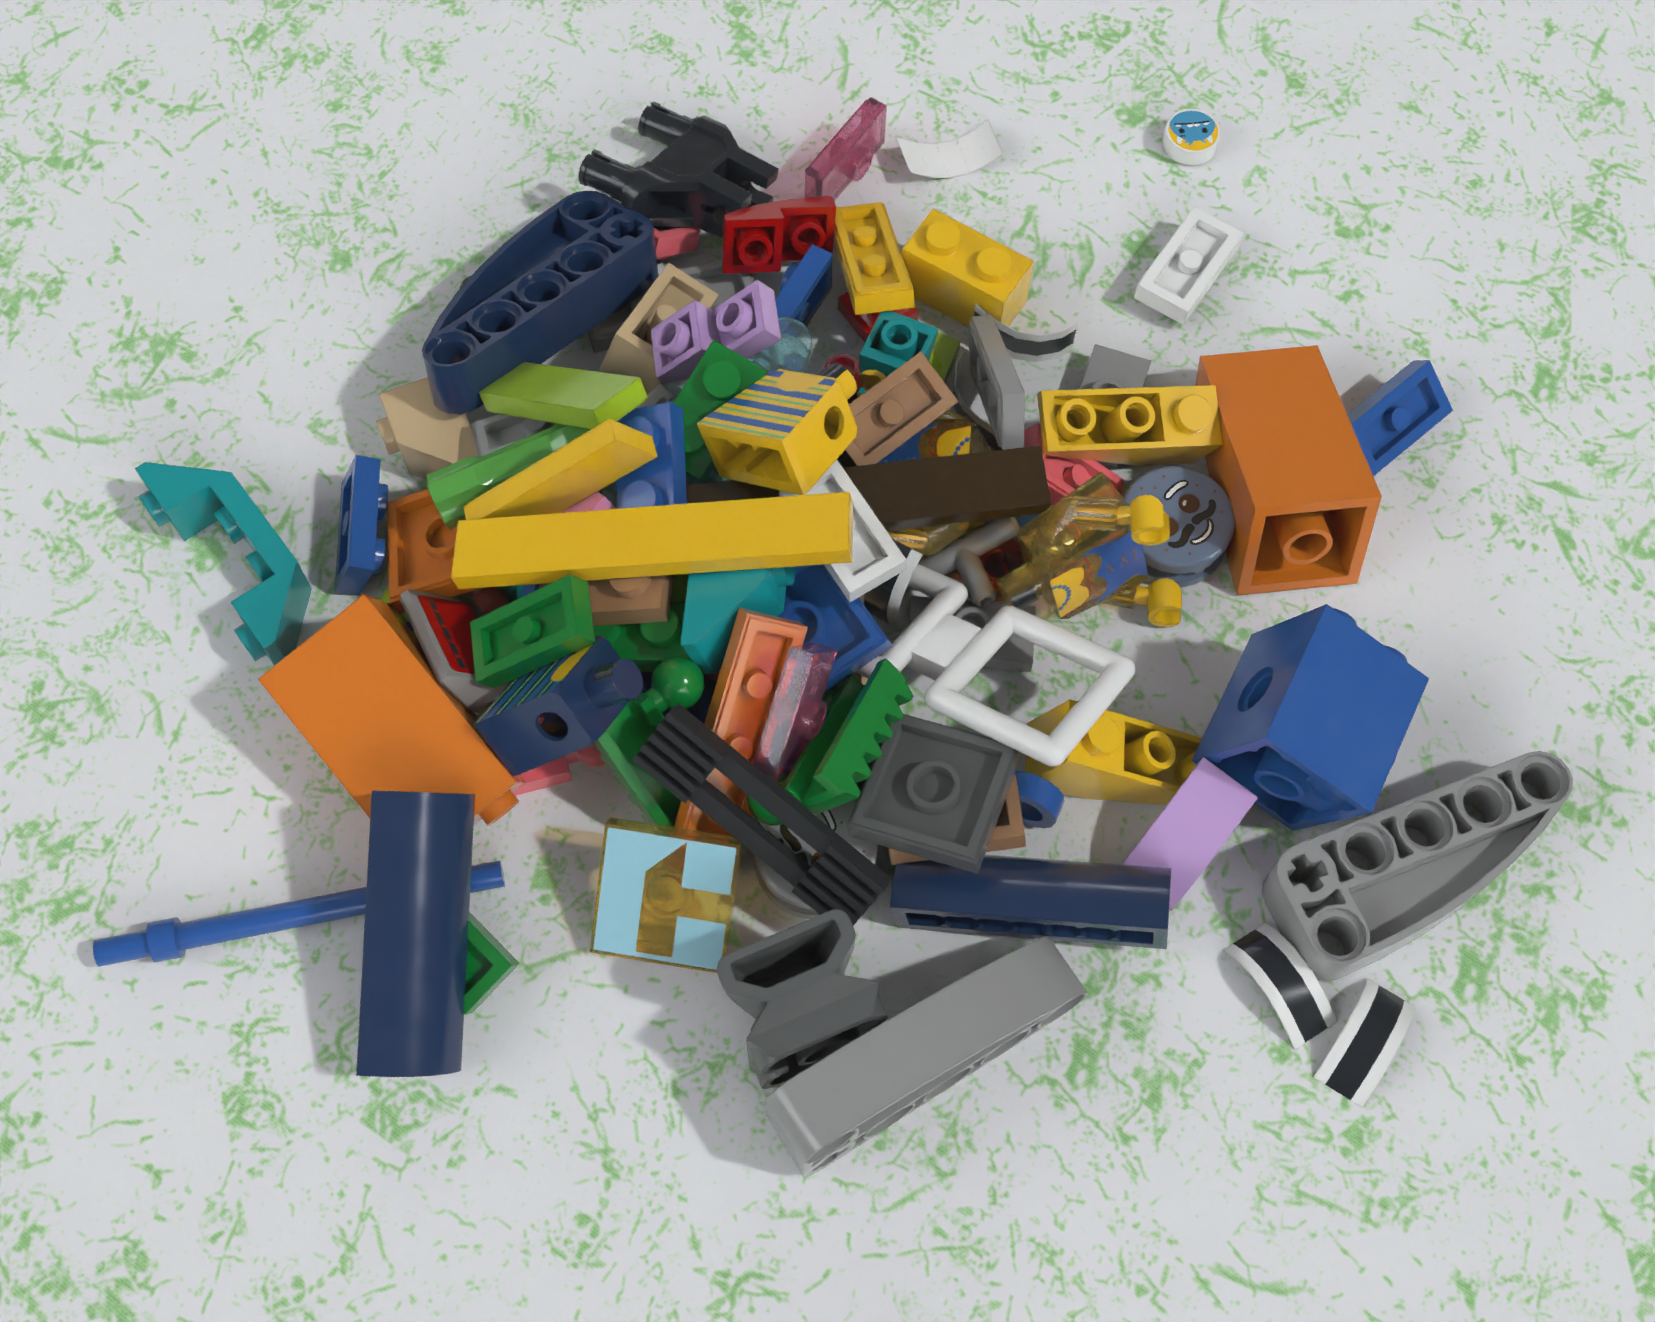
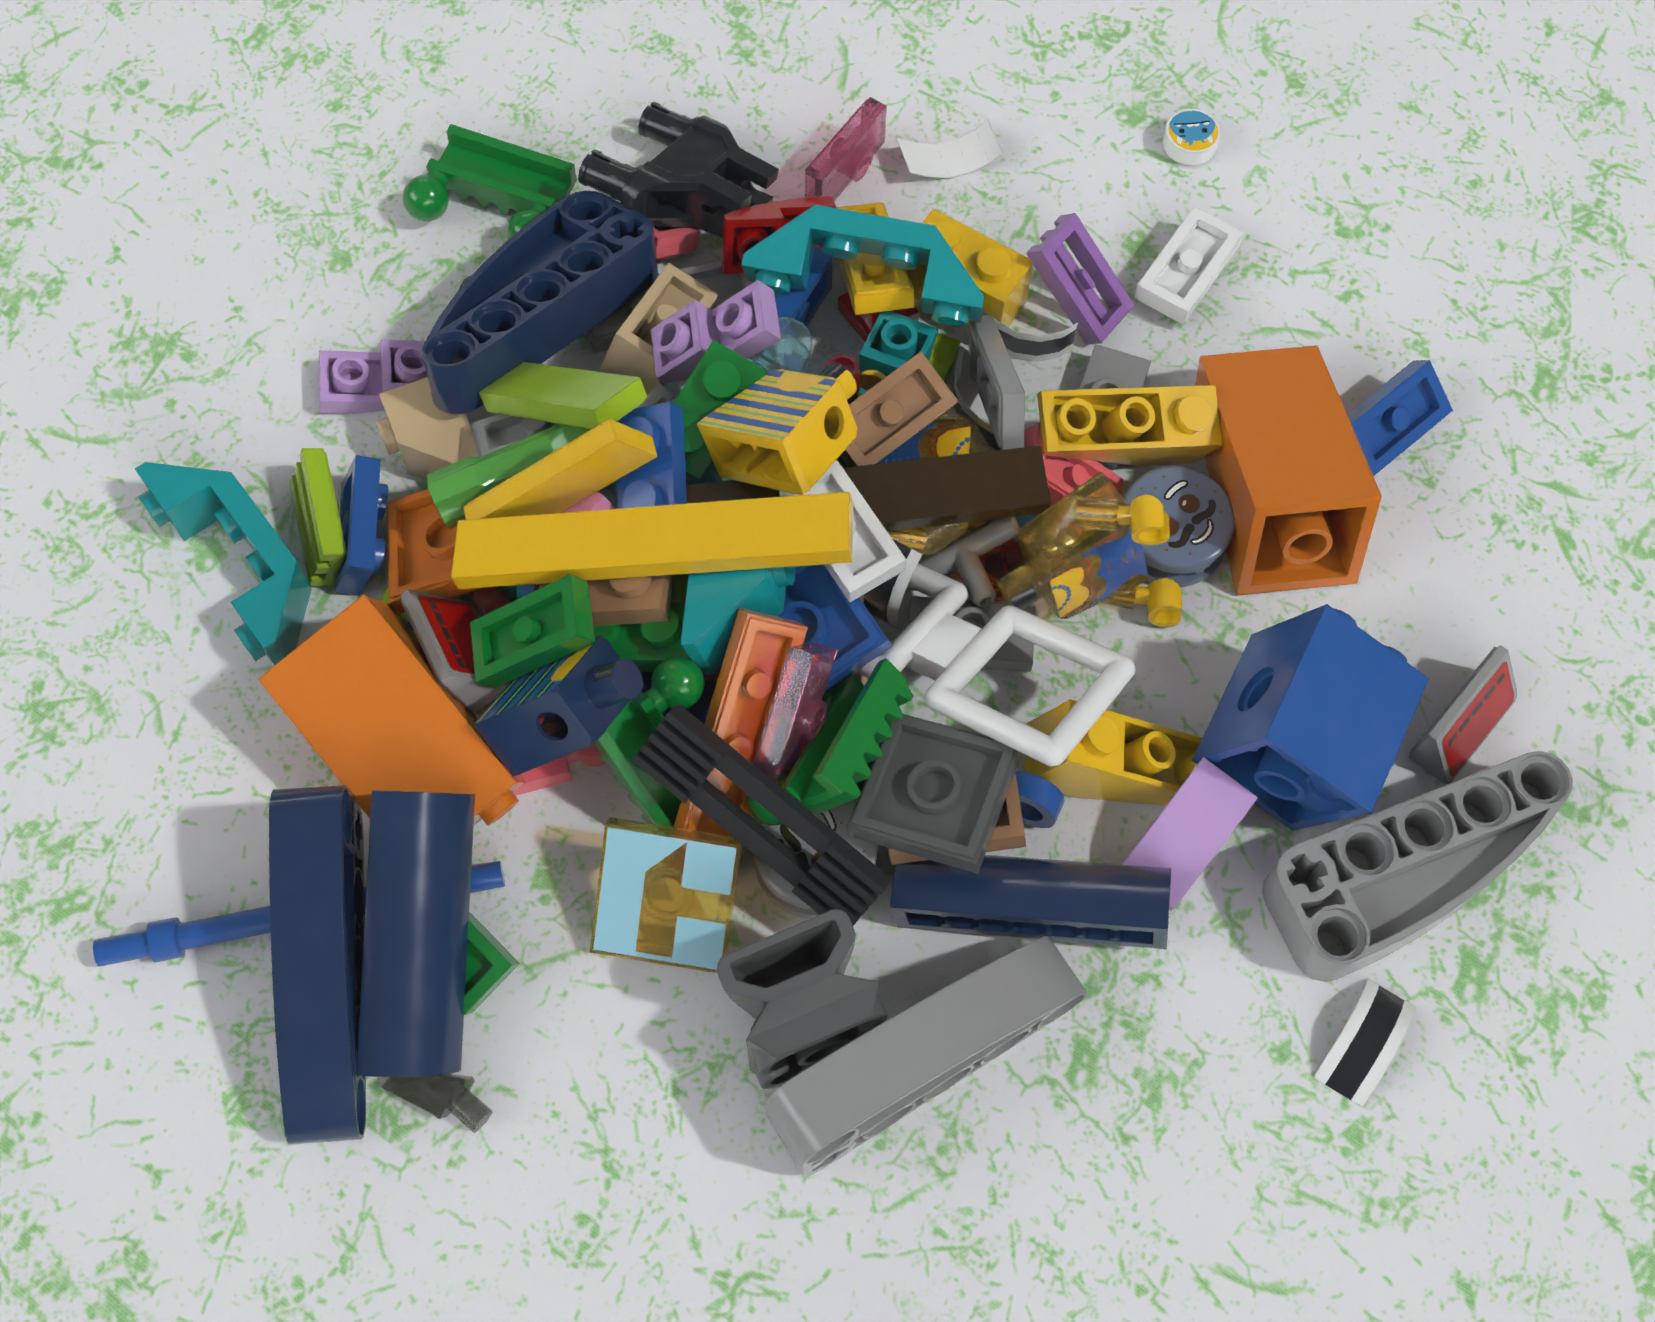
sticker [1223,923,1338,1049] -> none
none -> dark blue beam [269,785,366,1145]
none -> lime tile [289,448,347,587]
none -> lavender slope [319,339,428,414]
none -> clear smoke bar [381,1074,493,1133]
none -> green gear [402,124,577,240]
none -> teal slope [741,205,984,327]
none -> medium lavender tile [1026,213,1134,345]
none -> slope [1409,645,1517,784]

